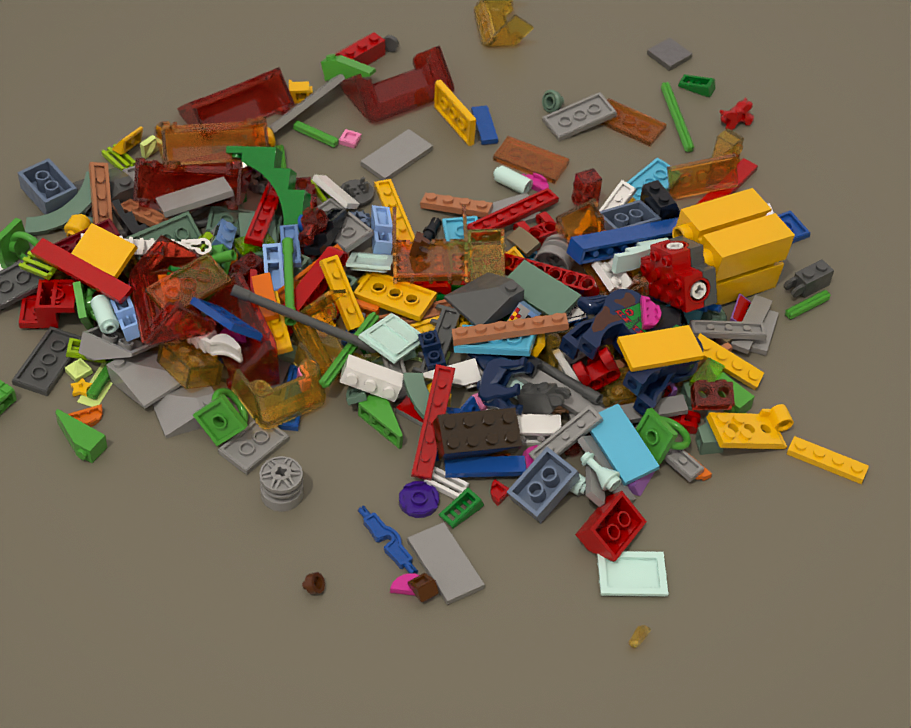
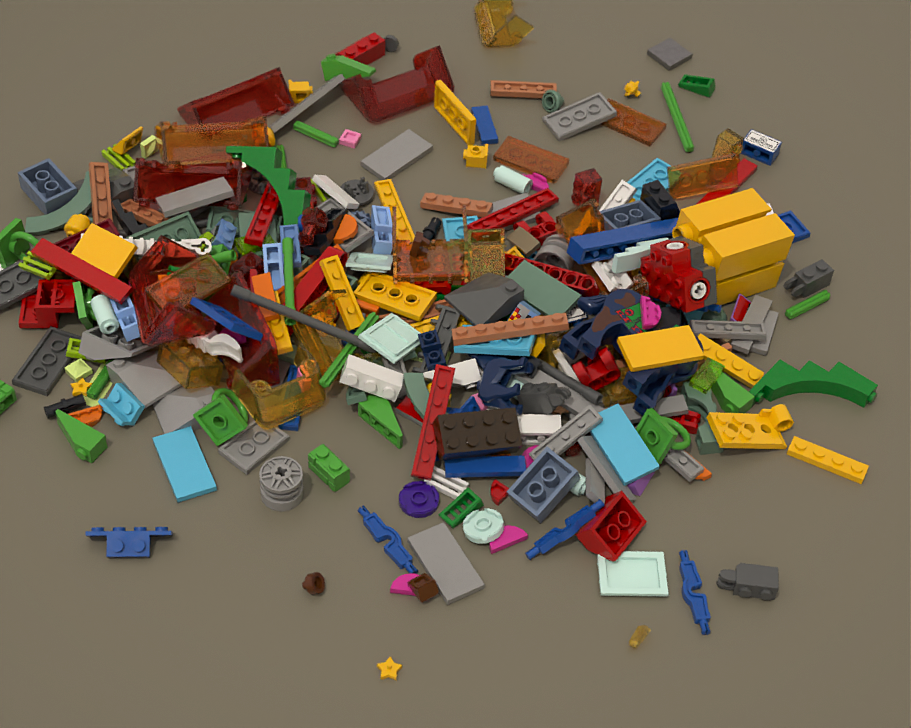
light aqua piece [580,452,622,492] -> none
clear red brick [690,379,735,410] -> none
red animal [720,98,754,131] -> none
none -> black pin [44,394,86,419]
none -> blue bracket [85,527,173,557]
none -> medium azure bracket [98,383,145,426]
none -> medium azure tile [152,426,217,503]
none -> bright green brick [308,444,350,492]
none -> orange tile [333,214,358,244]
none -> yellow piece [377,657,402,680]
none -> yellow brick [463,144,488,168]
none -> light aqua tile [463,508,504,544]
none -> dark pink tile [489,525,528,554]
none -> nougat plate [490,80,557,98]
none -> blue piece [525,499,605,560]
none -> yellow plant [624,81,641,97]
none -> blue piece [679,550,711,635]
none -> dark grey hinge [716,563,779,600]
none -> brick [740,129,782,166]
none -> green arch [749,359,878,408]

